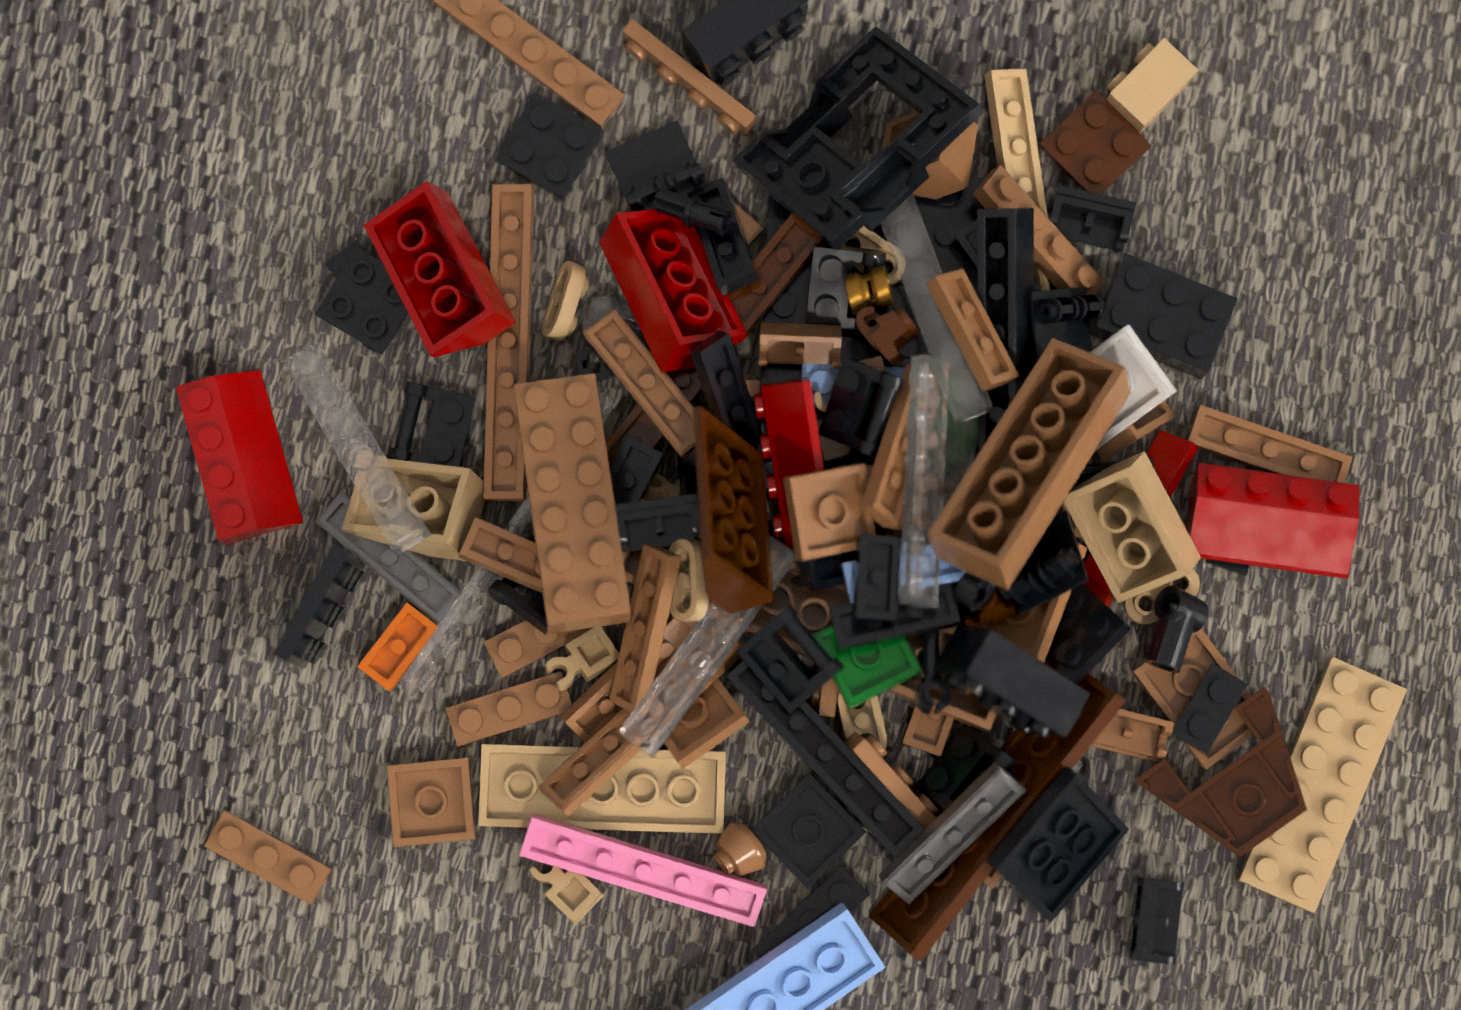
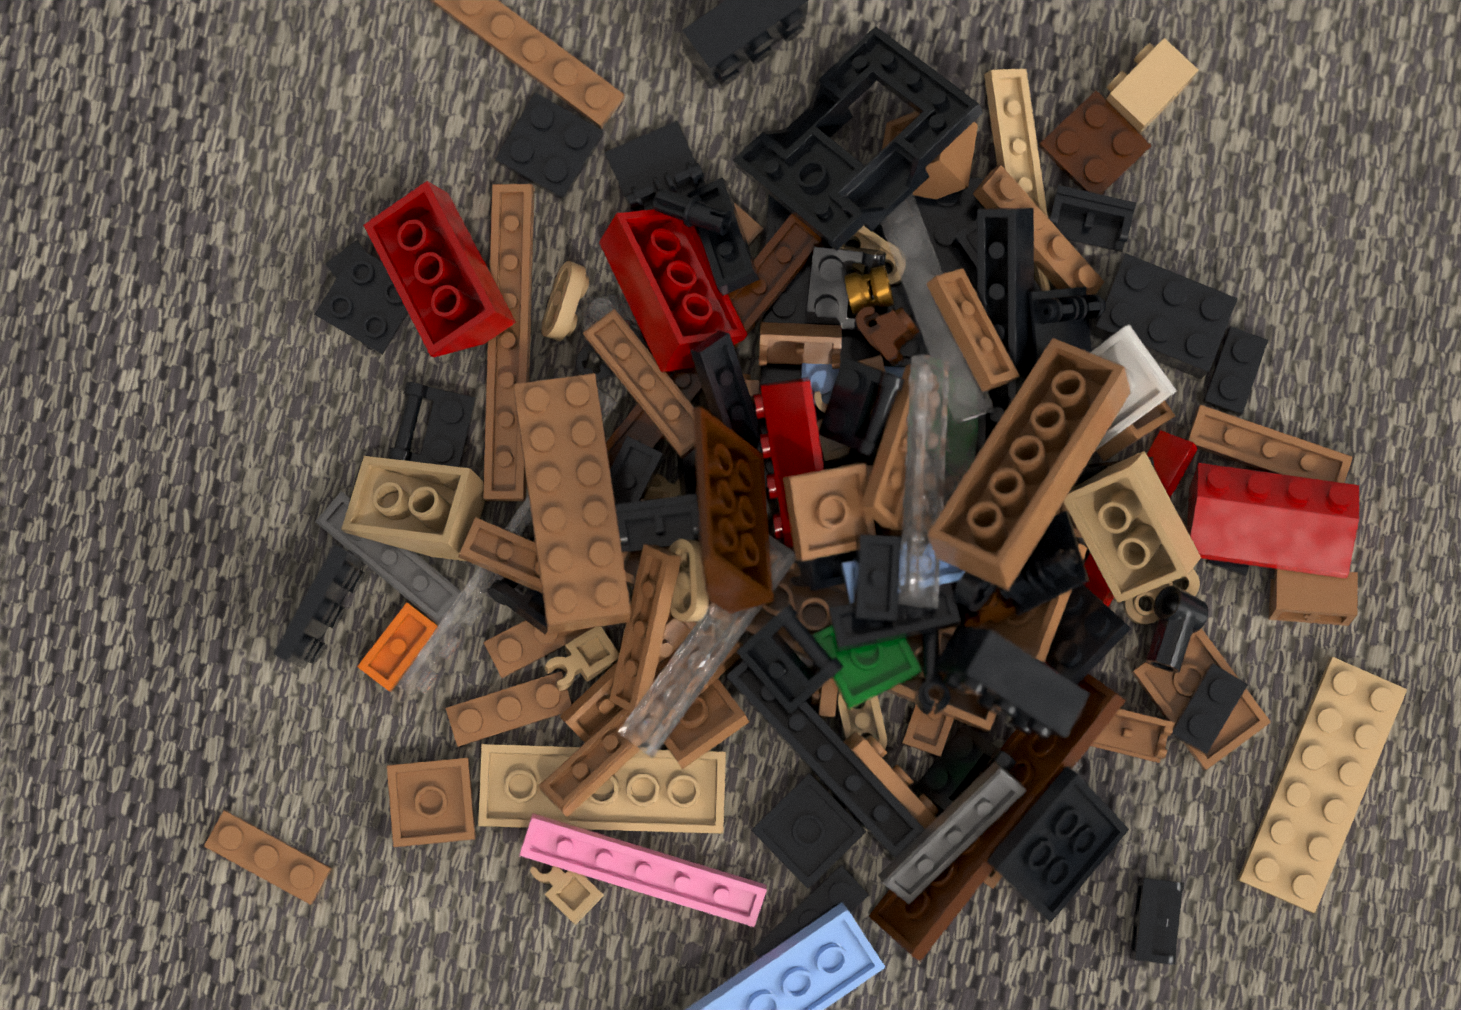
red slope [175,370,304,546] -> none
clear plate [283,341,432,556] -> none
medium nougat plate [622,19,756,136] -> none
medium nougat cone [714,823,767,876] -> none
reddish brown wing [1135,686,1308,857] -> none
none -> black plate [1203,327,1268,416]
none -> medium nougat hinge [1268,569,1358,626]

